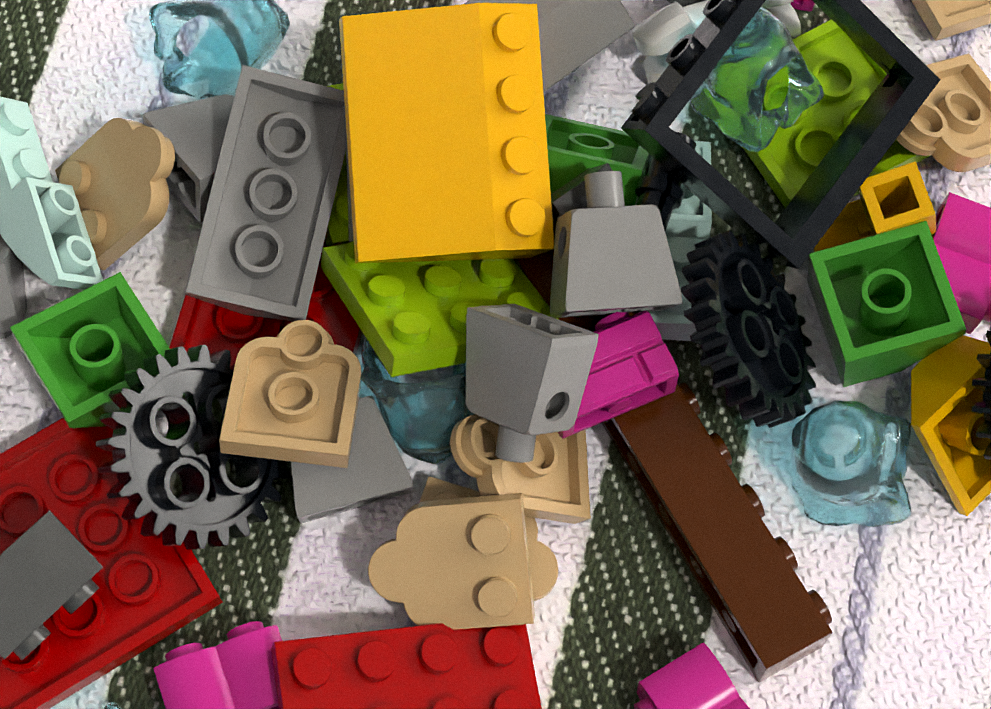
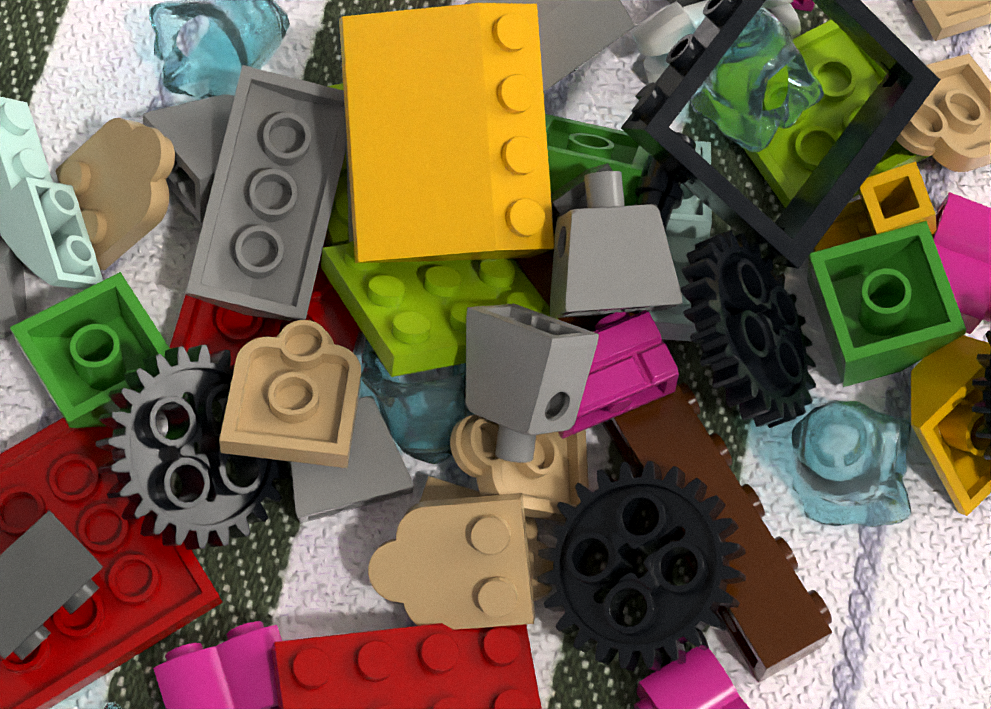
none -> black gear [537,461,746,671]

